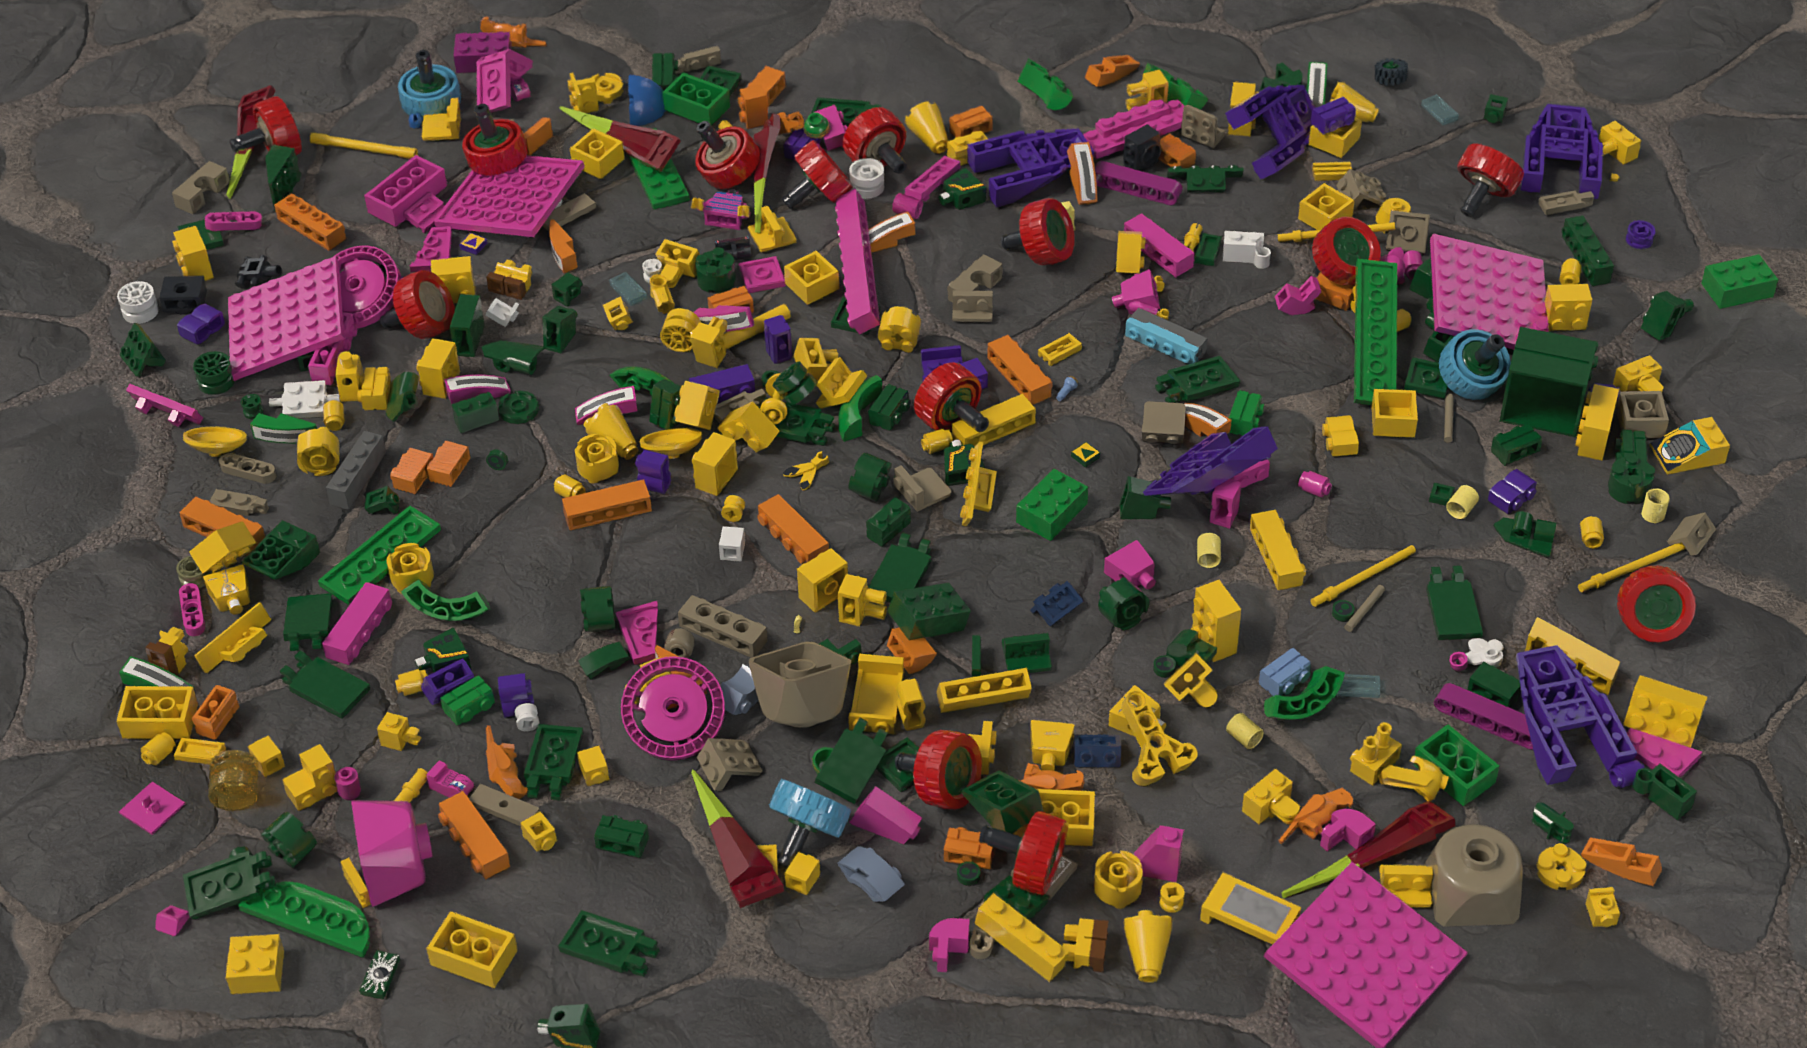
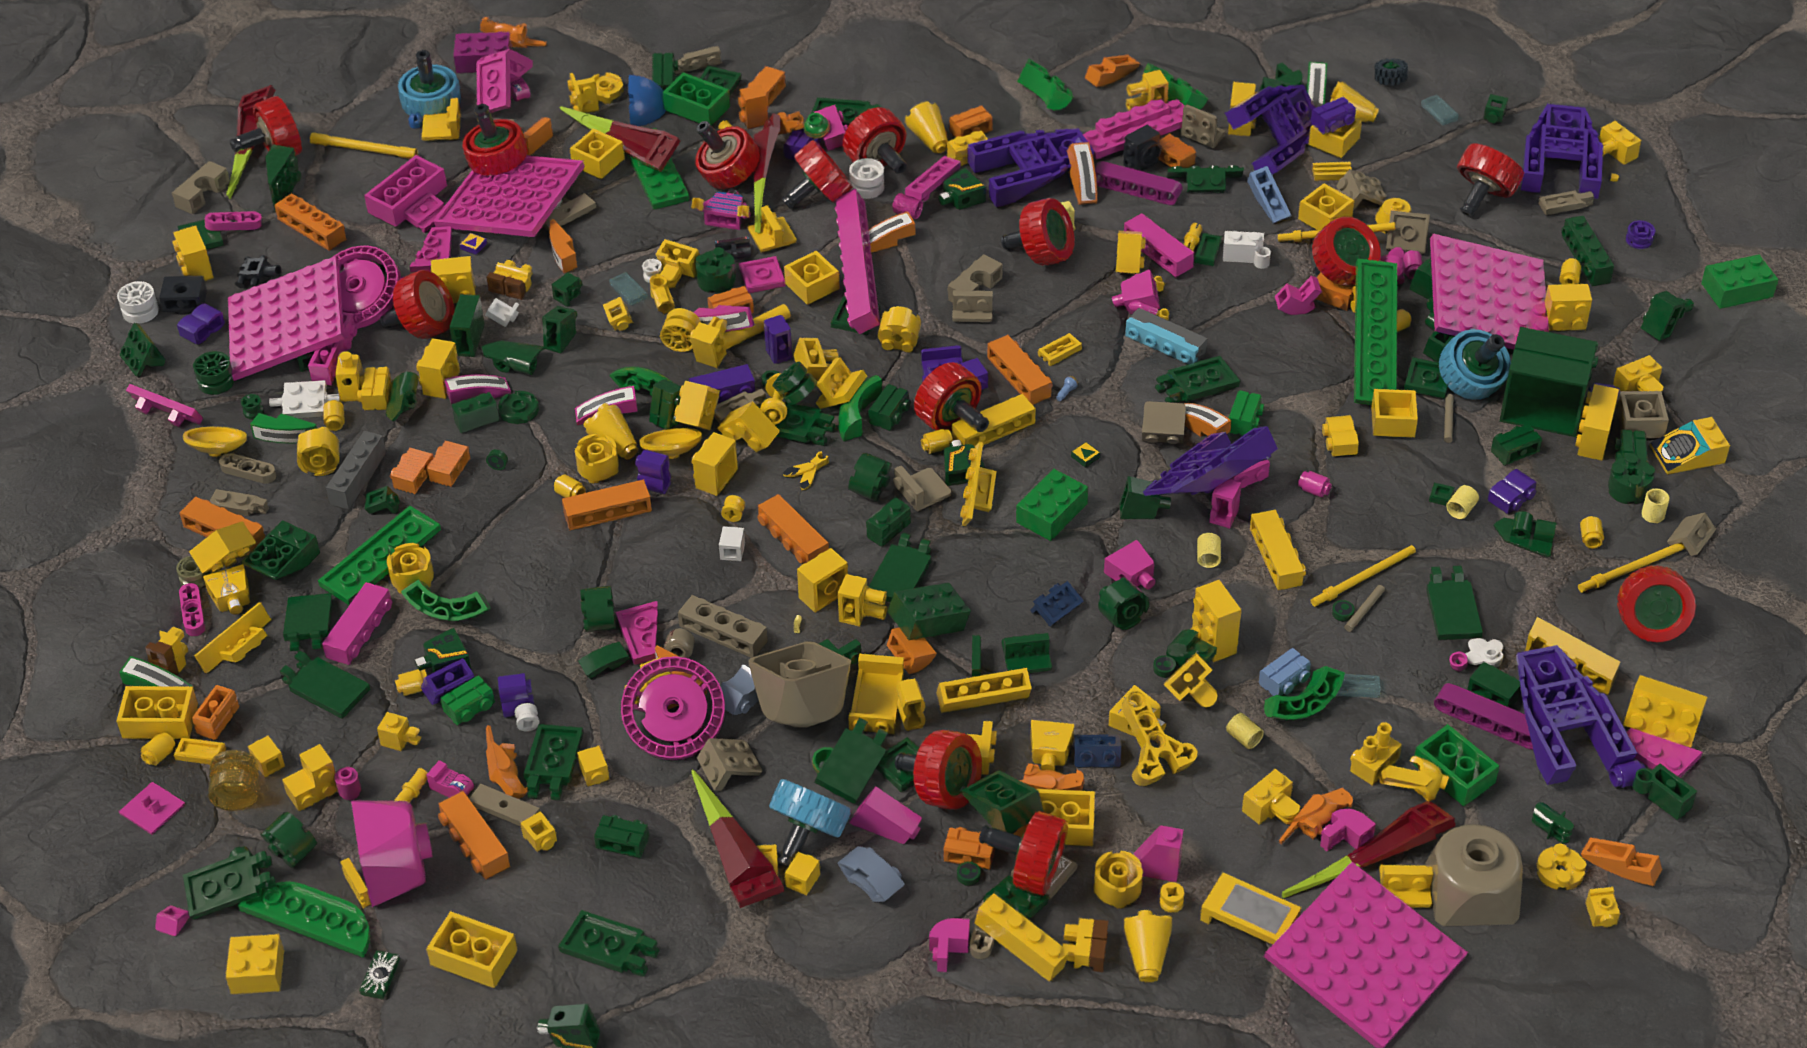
none -> medium blue slope [1247,166,1291,224]

